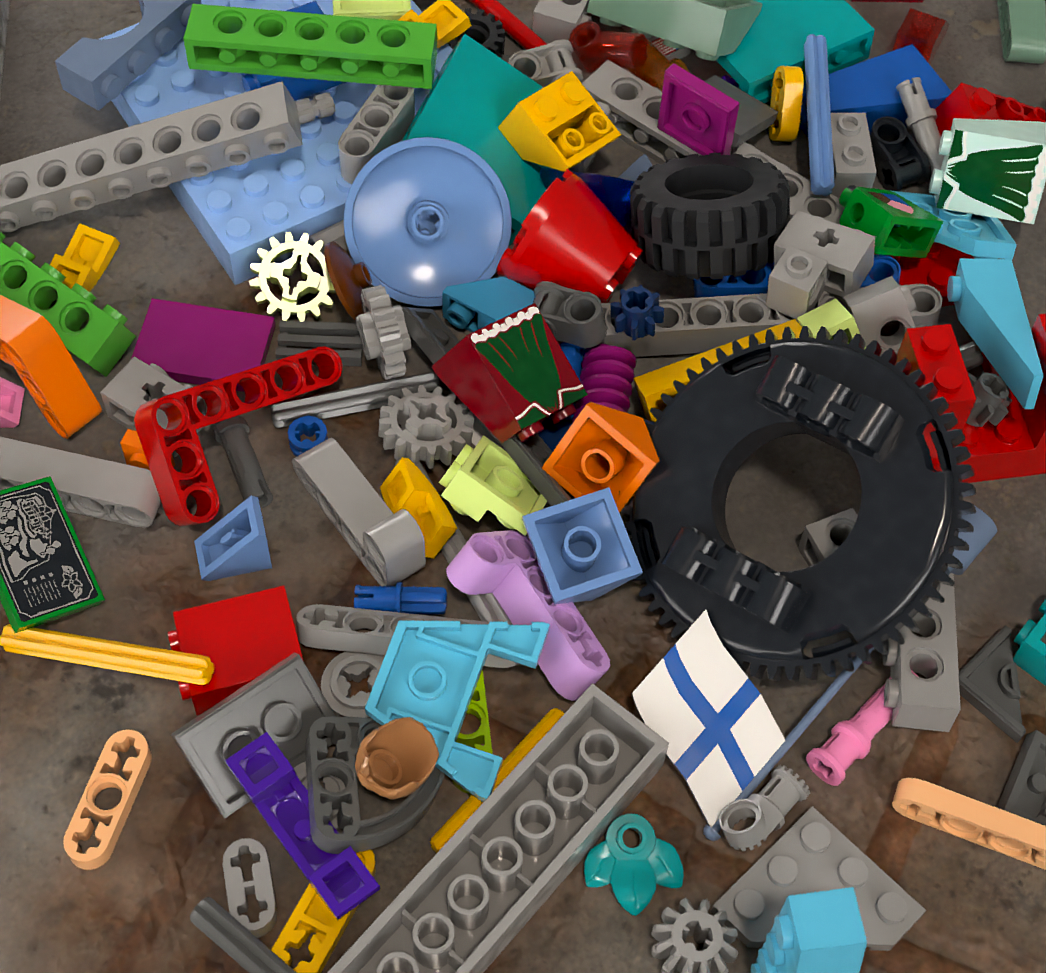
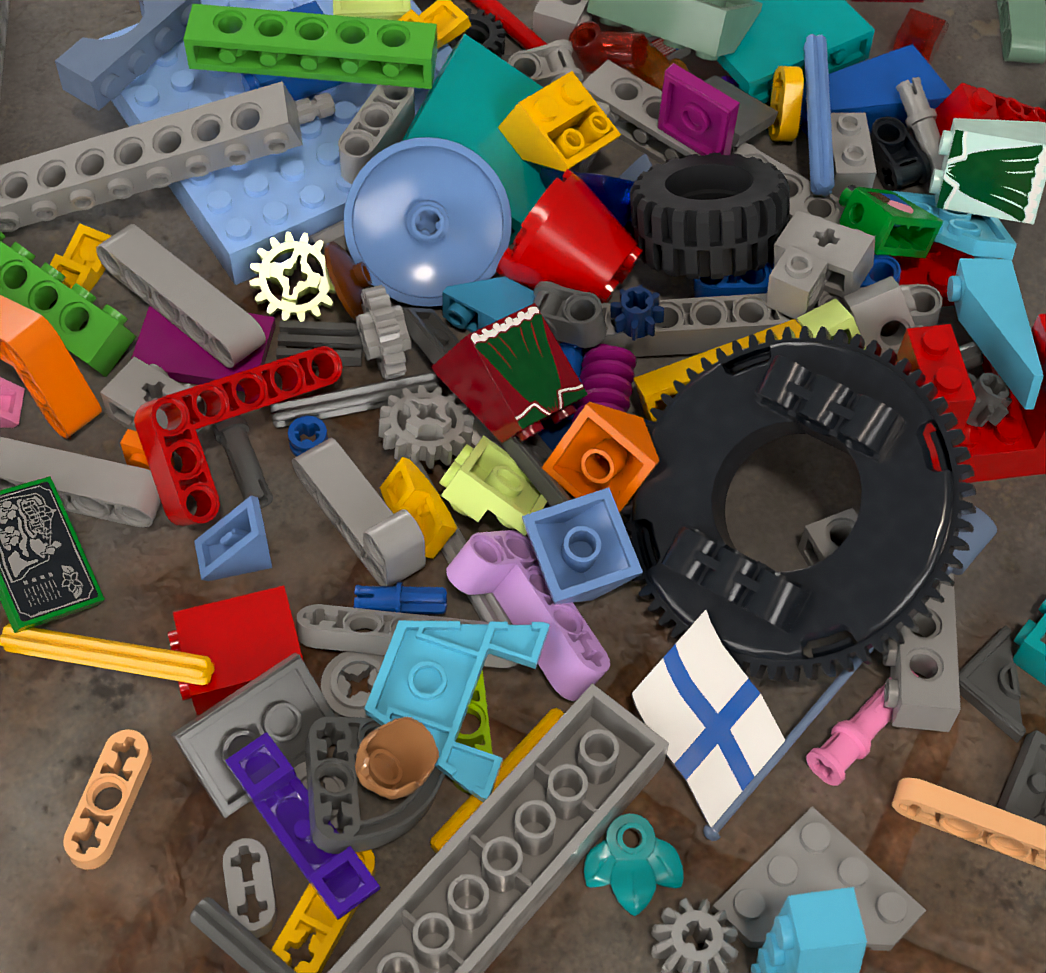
light grey connector [719,765,810,851] -> none
none -> light grey beam [96,224,266,368]

